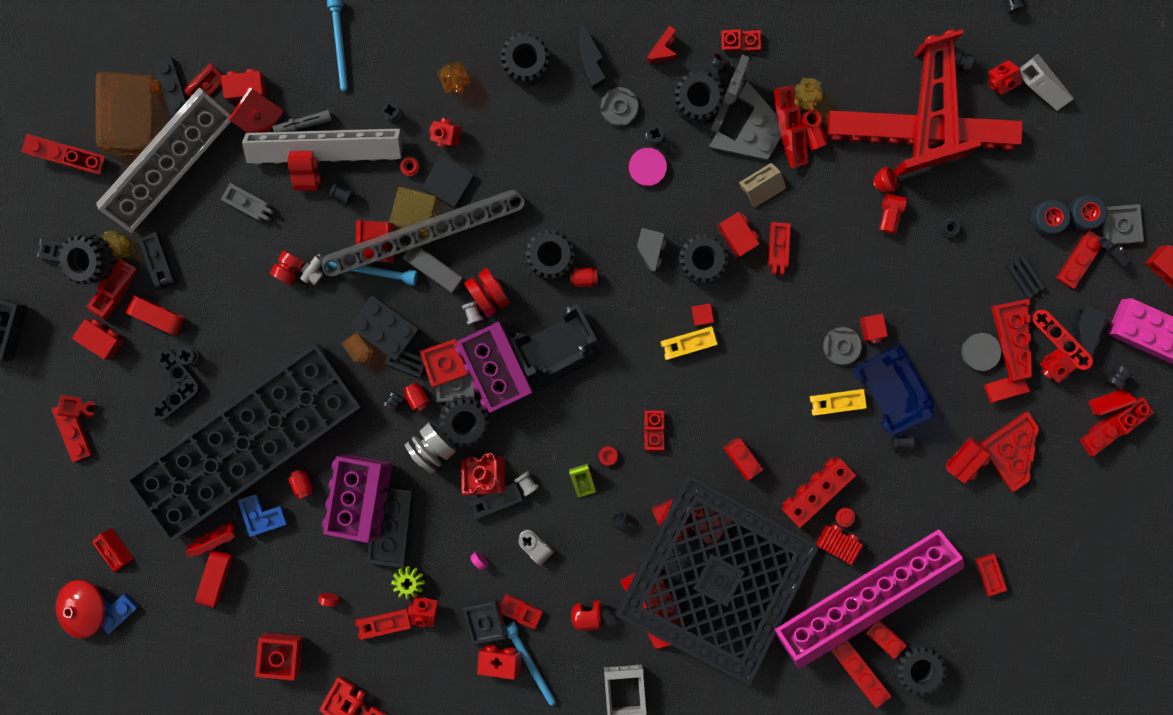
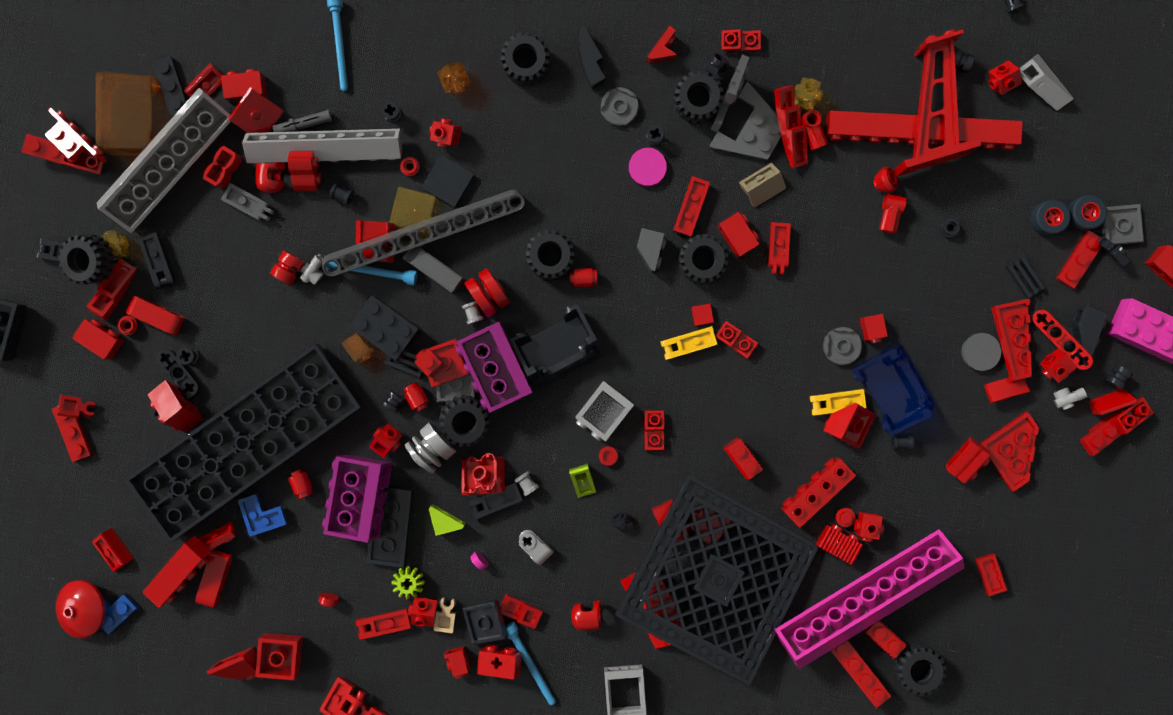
none -> bracket [45,107,107,163]
none -> red plate [118,316,138,335]
none -> red brick [142,536,211,608]
none -> red brick [147,380,204,433]
none -> red brick [203,146,242,189]
none -> red slope [207,647,257,680]
none -> red helmet [256,162,285,193]
none -> red brick [369,424,403,459]
none -> red brick [415,349,444,377]
none -> lime slope [429,504,466,536]
none -> tan plate [434,597,456,633]
none -> red brick [444,646,470,679]
none -> window [575,381,634,441]
none -> red plate [673,176,710,237]
none -> red slope [715,321,758,359]
none -> red slope [823,403,876,449]
none -> red brick [854,511,884,542]
none -> light grey plate [1053,387,1087,410]

